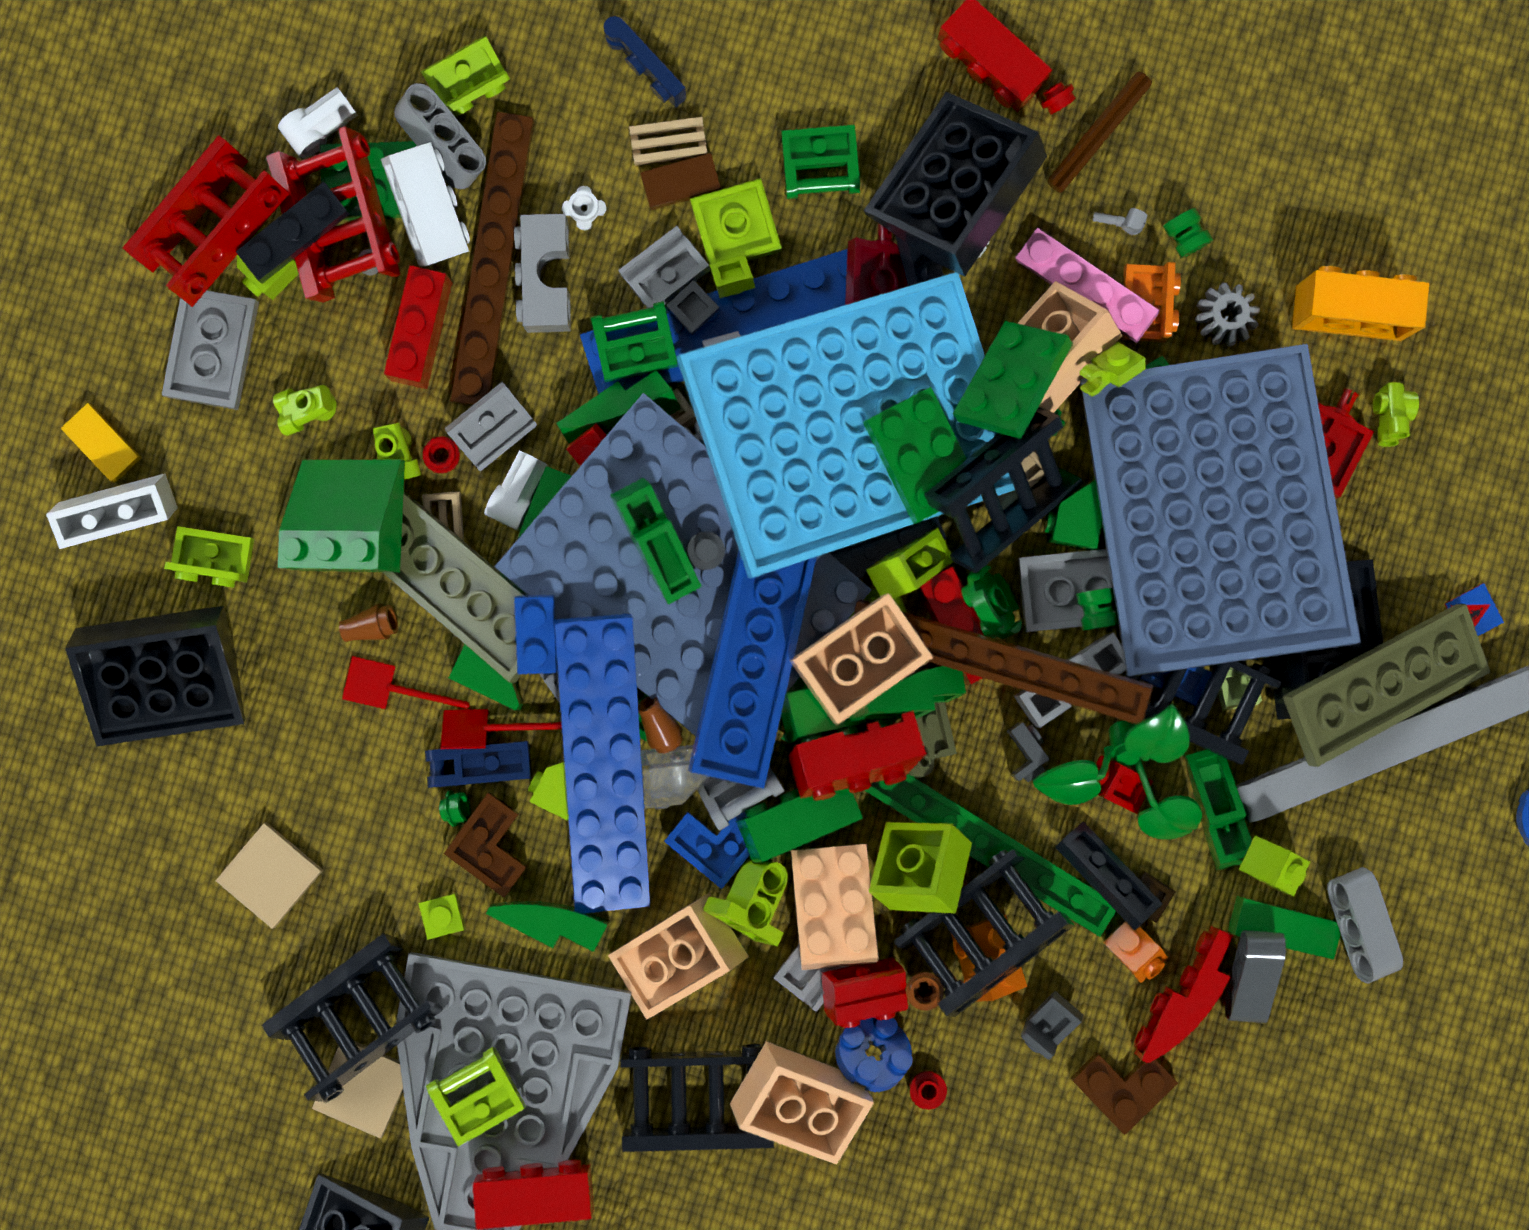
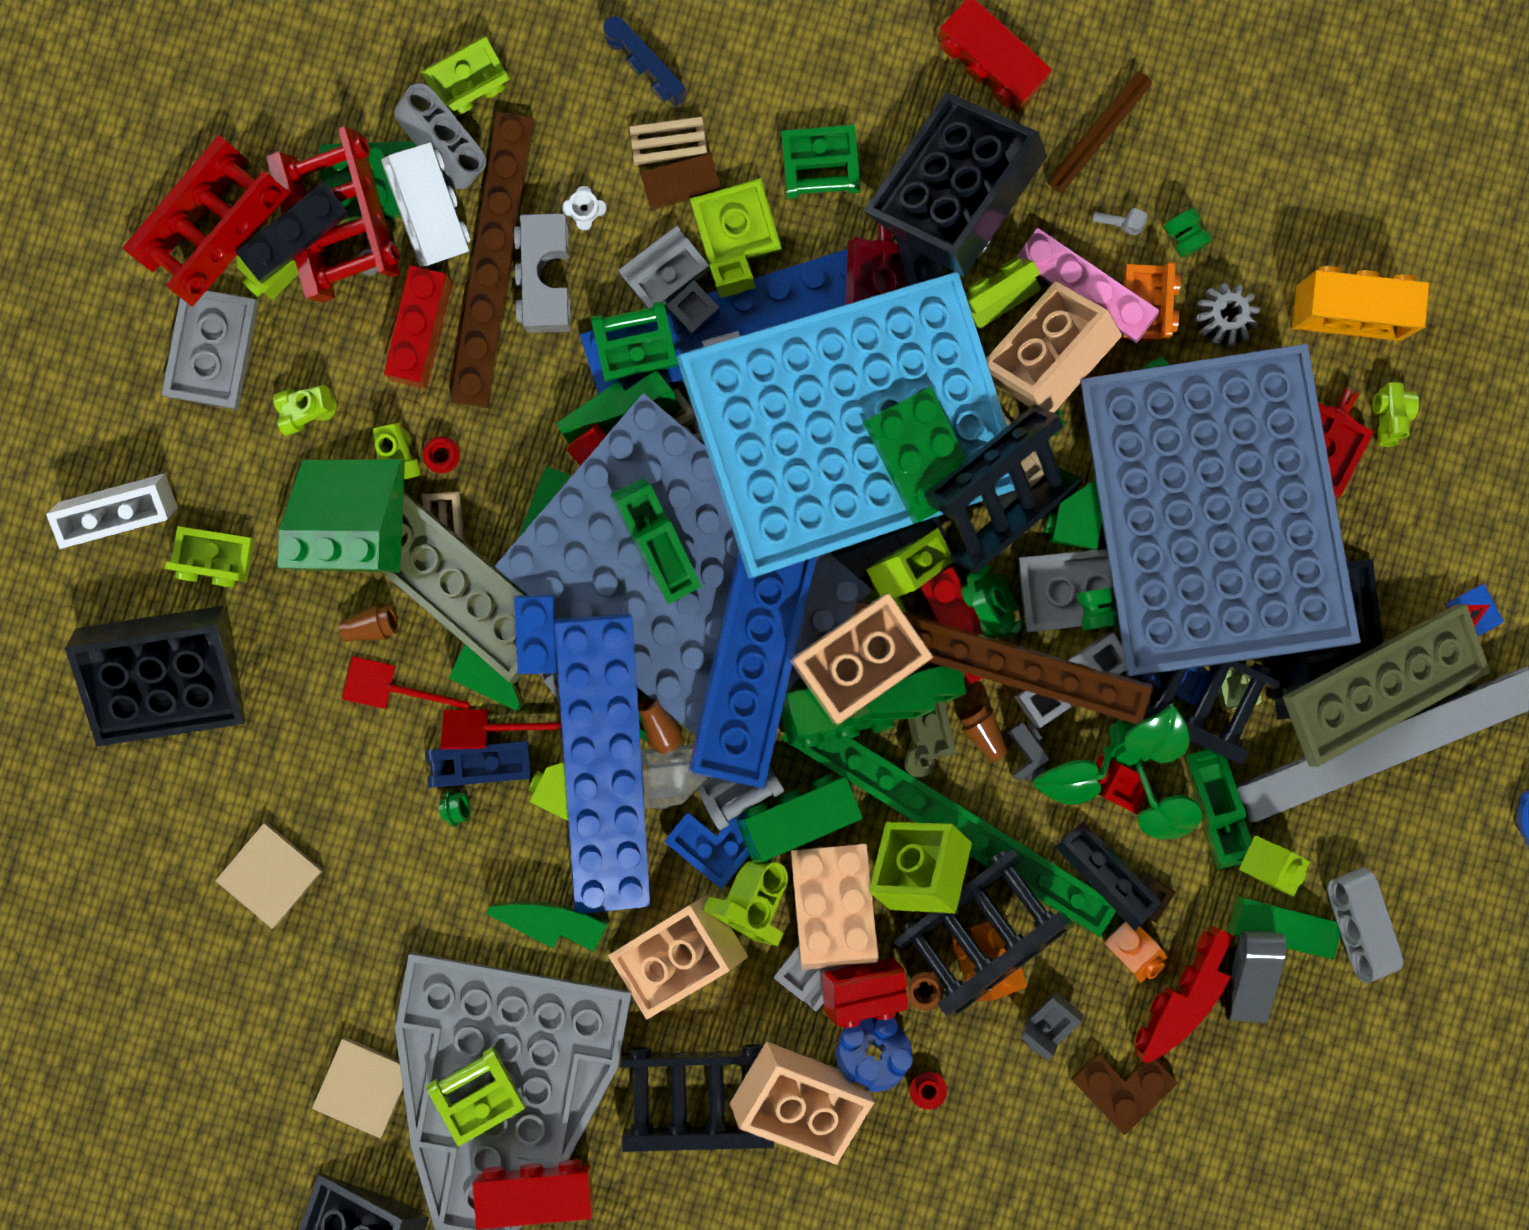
yellow tile [61,403,142,483] -> none
black fence [261,933,443,1103] -> none
white piece [278,87,358,159] -> none
lime plate [418,893,466,940] -> none
light grey plate [444,382,537,471] -> none
reddish brown plate [444,792,528,898] -> none
white piece [484,450,549,531] -> none
dark grey plate [686,532,725,570] -> none
red wedge [789,711,926,801] -> none
green plate [953,321,1073,439] -> none
red plate [1040,81,1076,114] -> none
lime plate [1080,342,1146,396] -> none
none -> dark orange cone [959,704,1009,762]
none -> lime bracket [965,257,1041,328]

